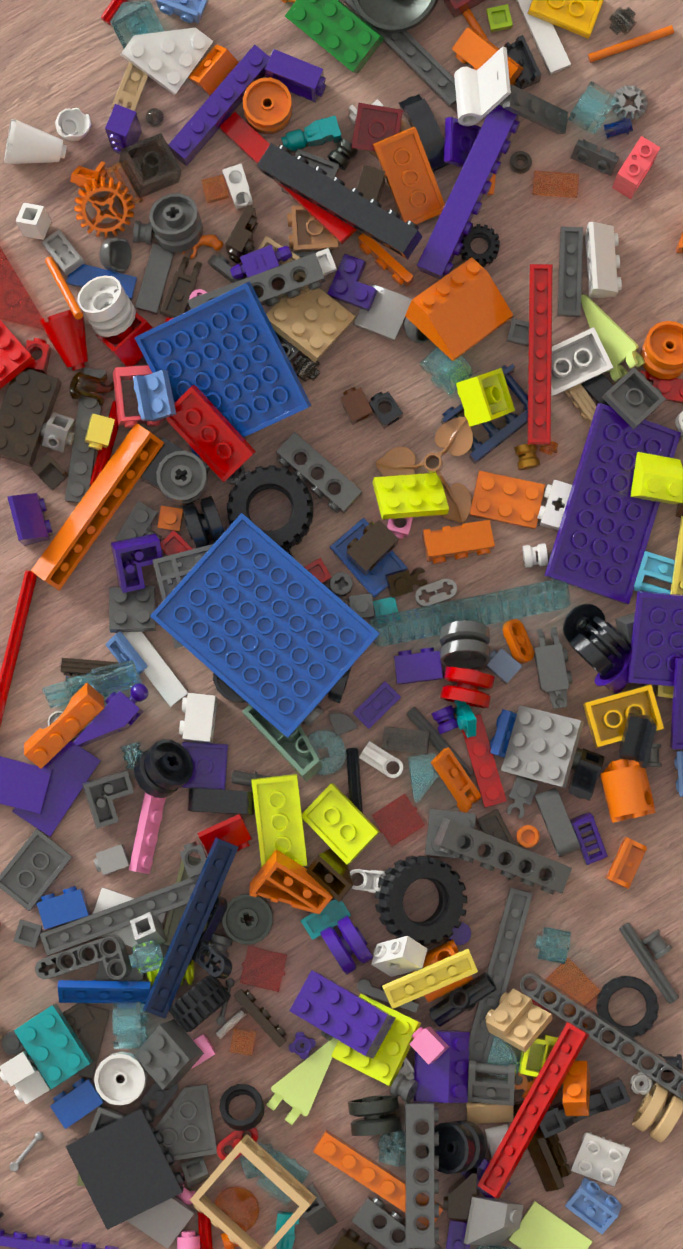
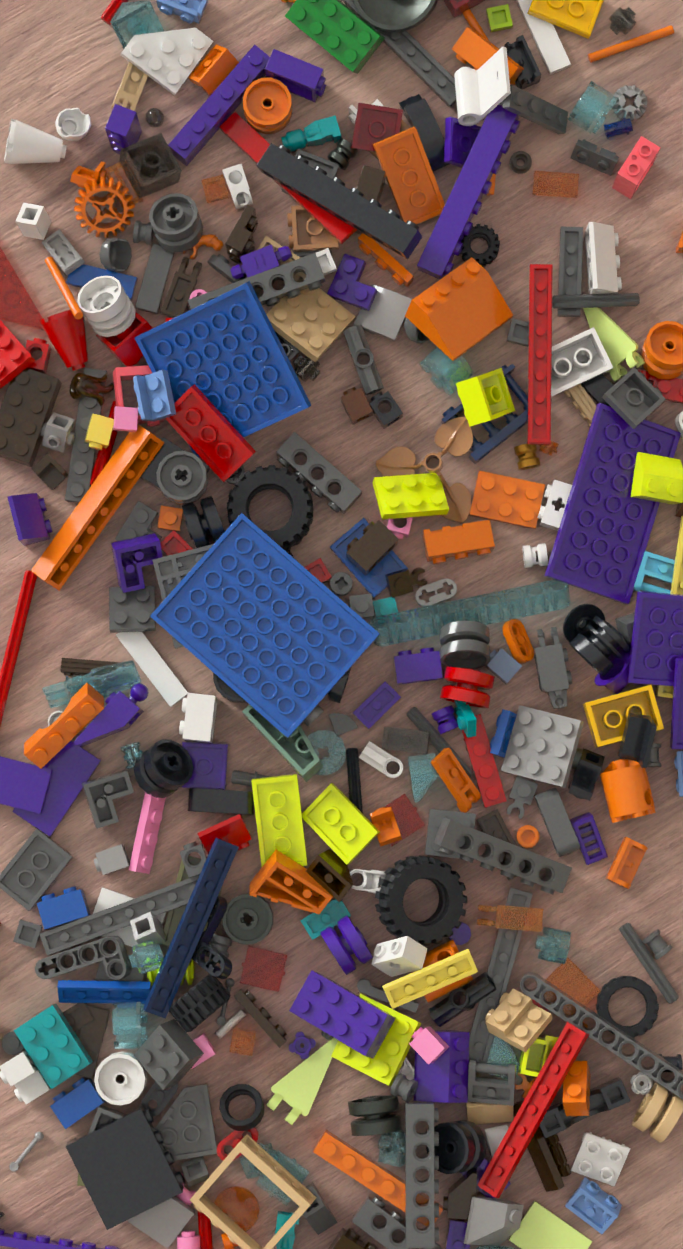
medium blue tile [105,631,148,680] -> none
none -> bright pink tile [113,406,138,432]
none -> dark grey piece [343,325,384,395]
none -> orange bracket [370,807,402,847]
none -> clear orange hinge [477,905,543,932]
none -> dark grey axle [552,293,640,309]

